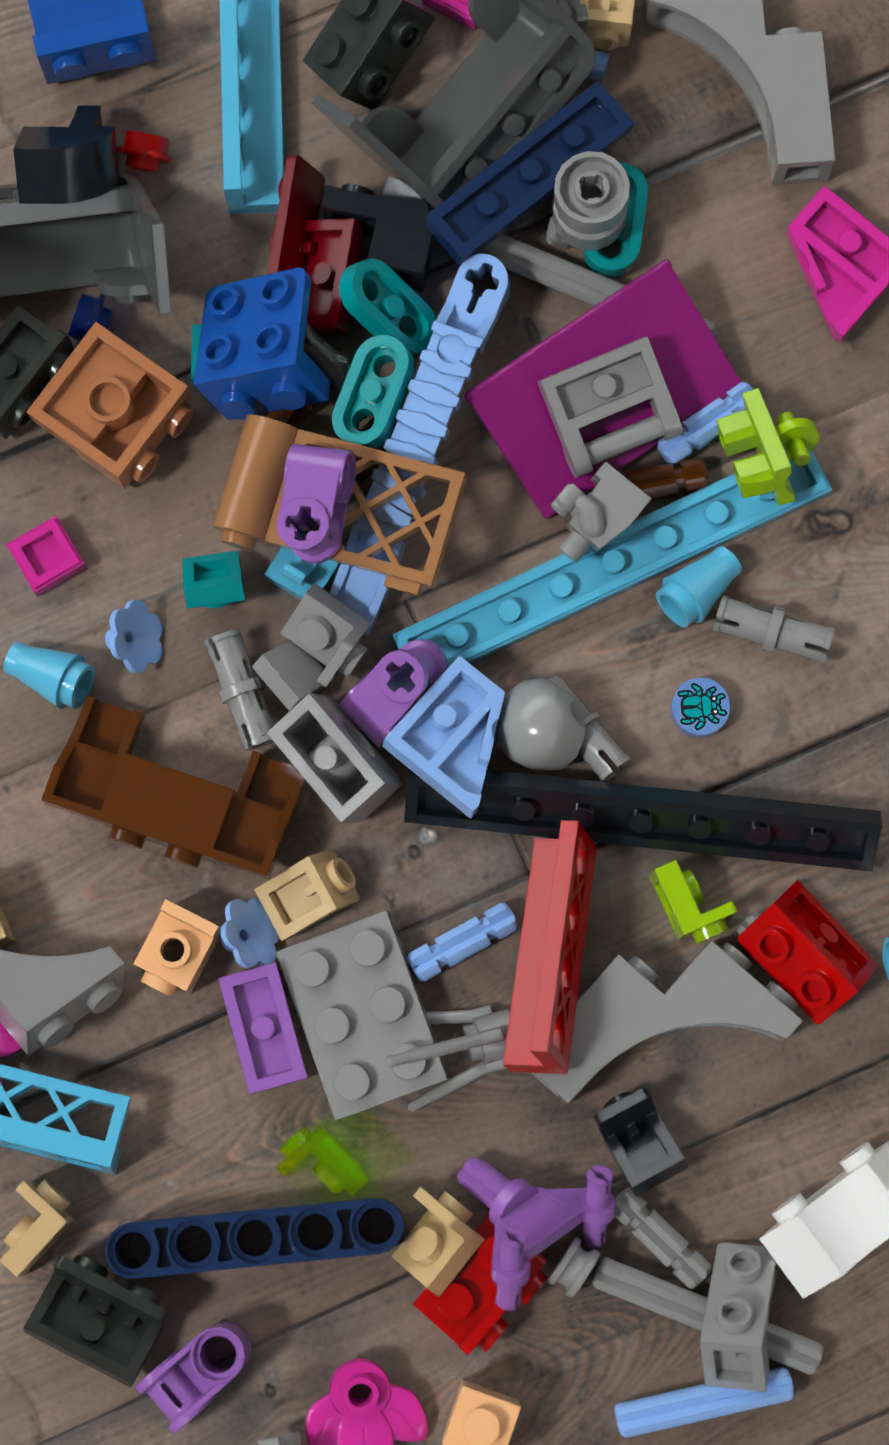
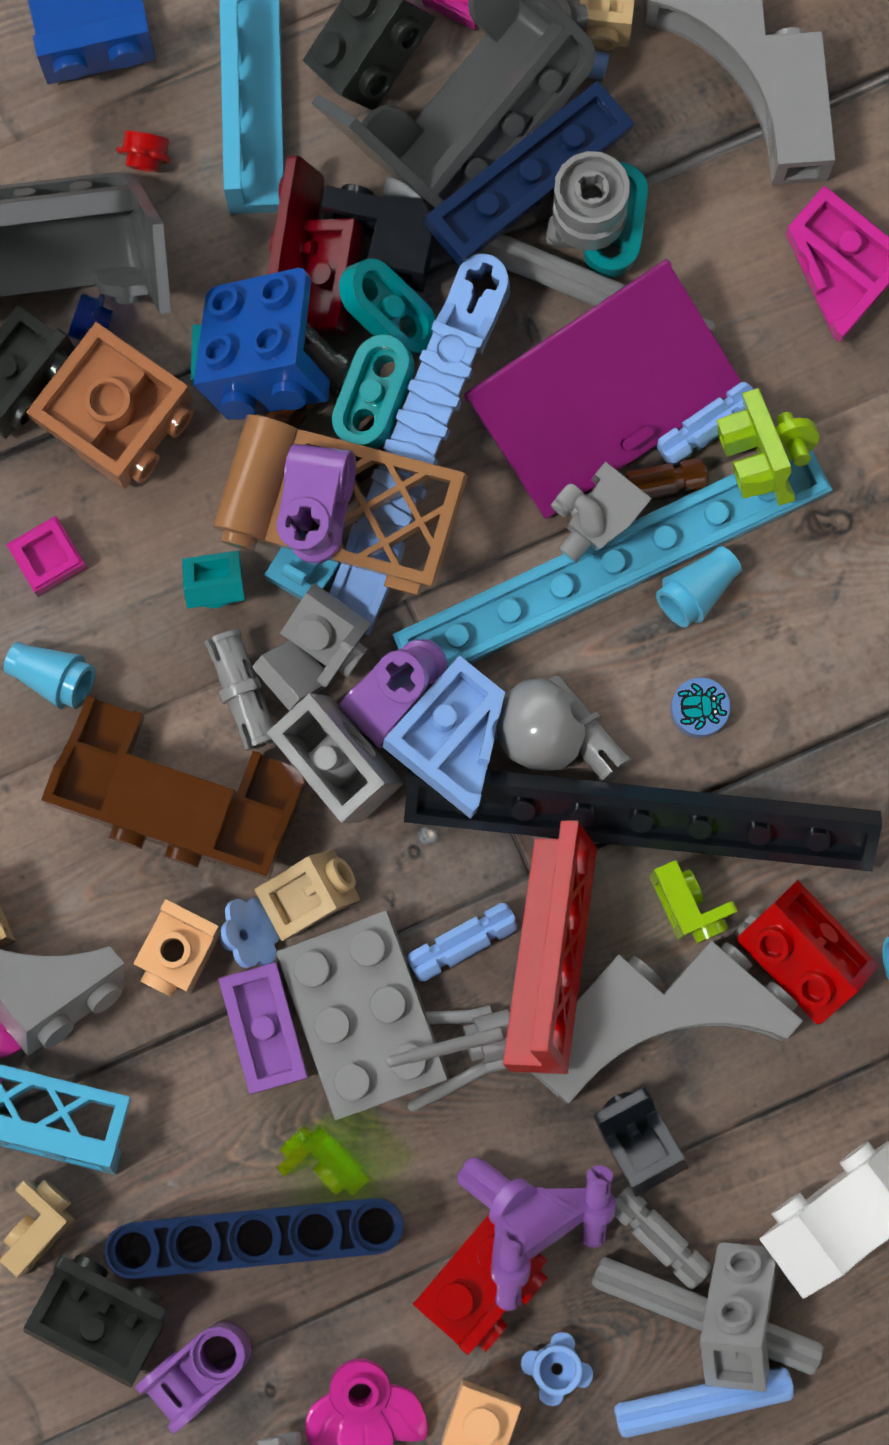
black brick [13,105,120,204] -> none
light blue plant [105,599,163,673] -> none
tan bracket [391,1186,485,1297] -> none
light grey plate [537,336,683,478] -> none
light grey bush [546,1236,601,1299] -> none
light grey pin [712,595,835,664] -> none
none -> light blue plate [521,1332,593,1406]

